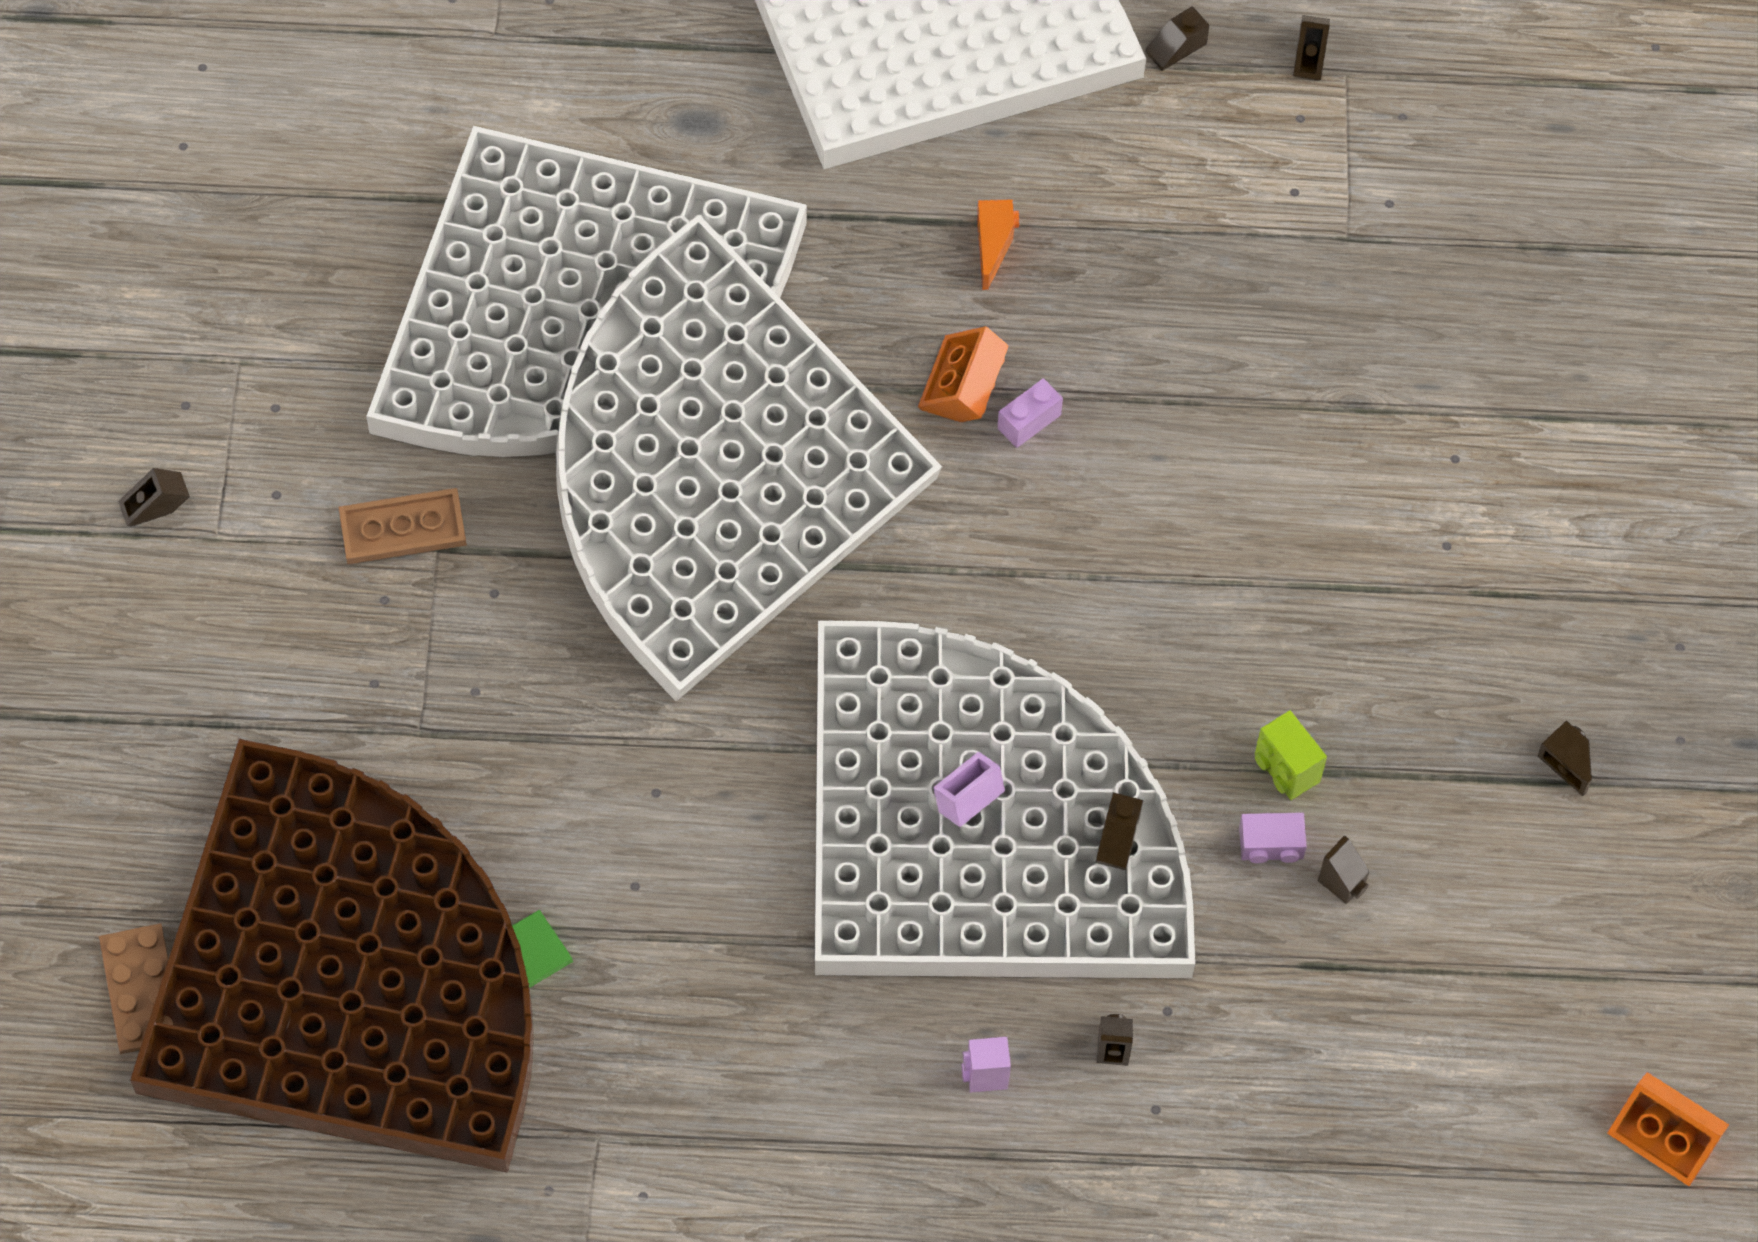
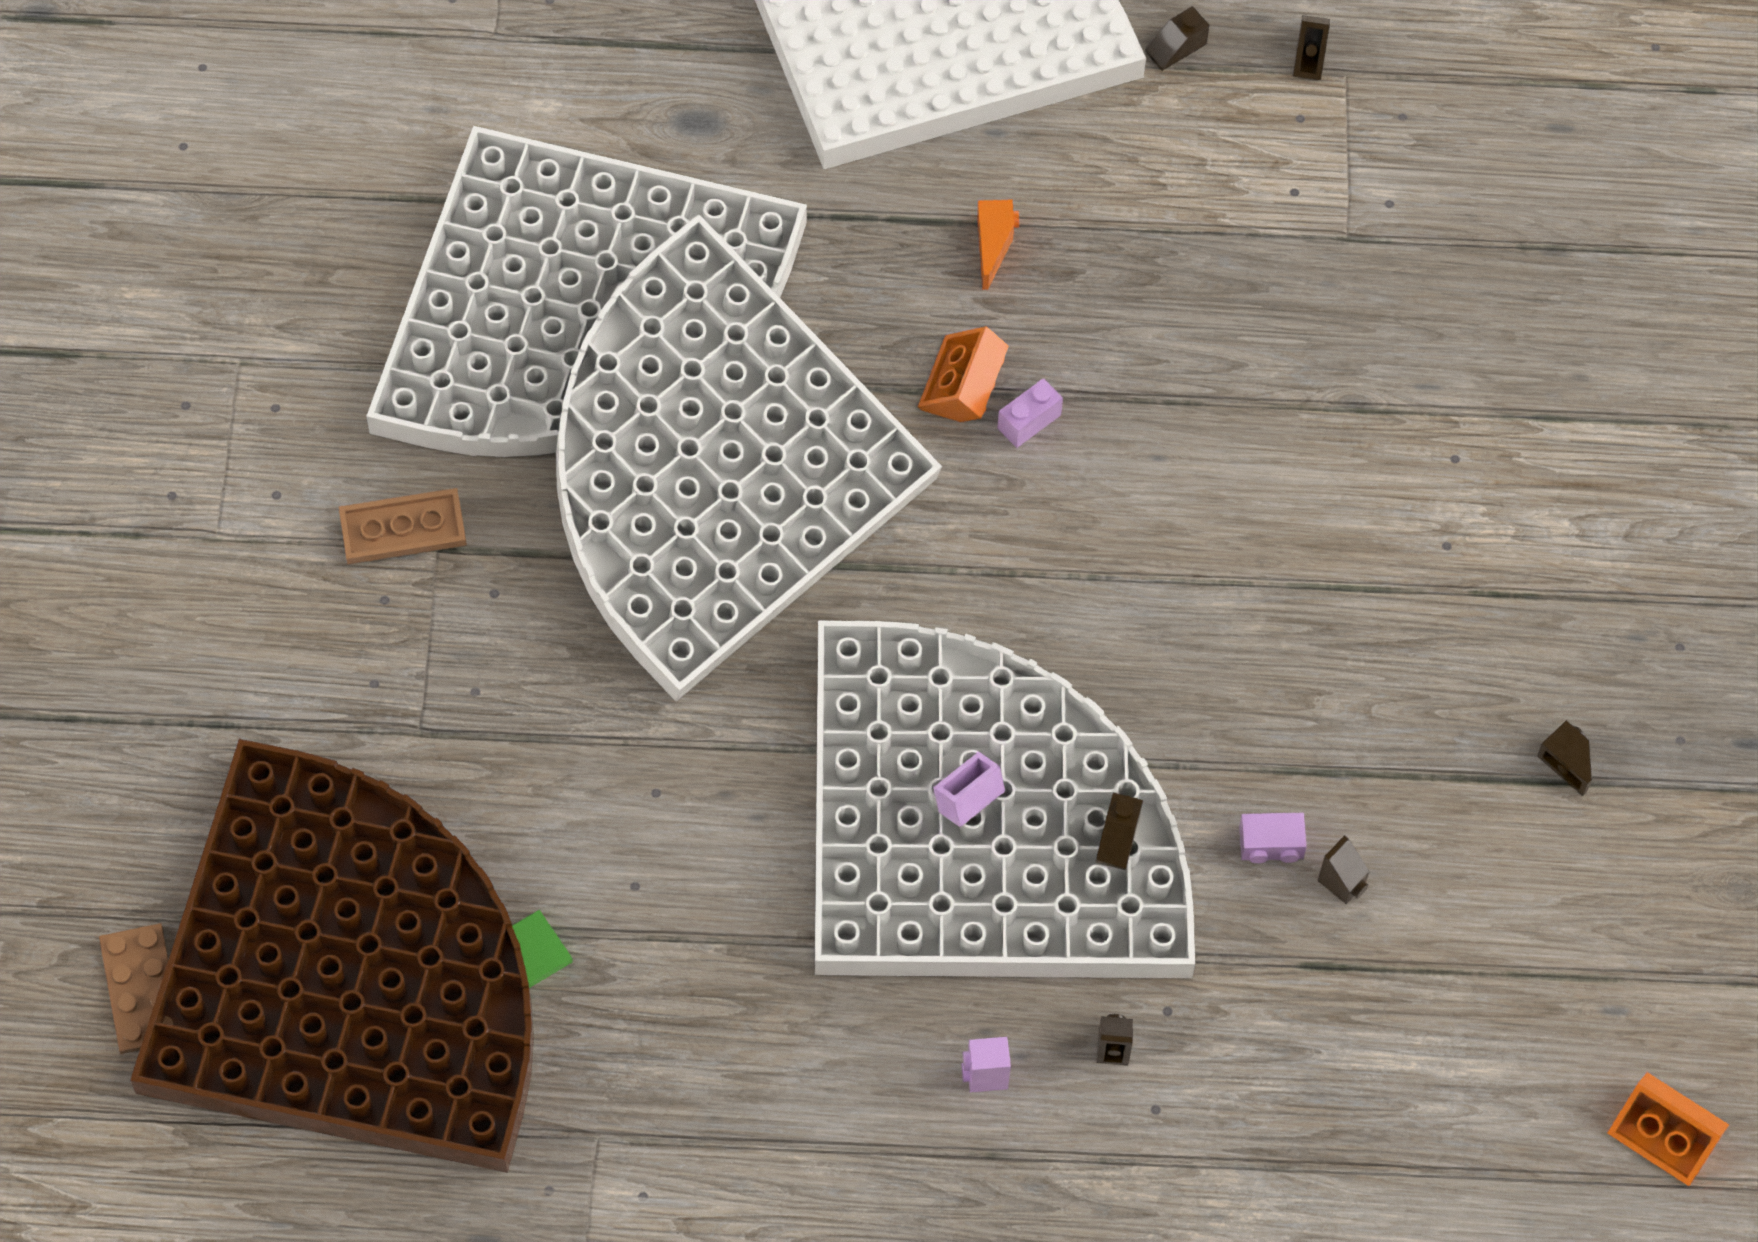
dark brown slope [118,468,190,527] -> none
lime brick [1254,710,1327,800] -> none

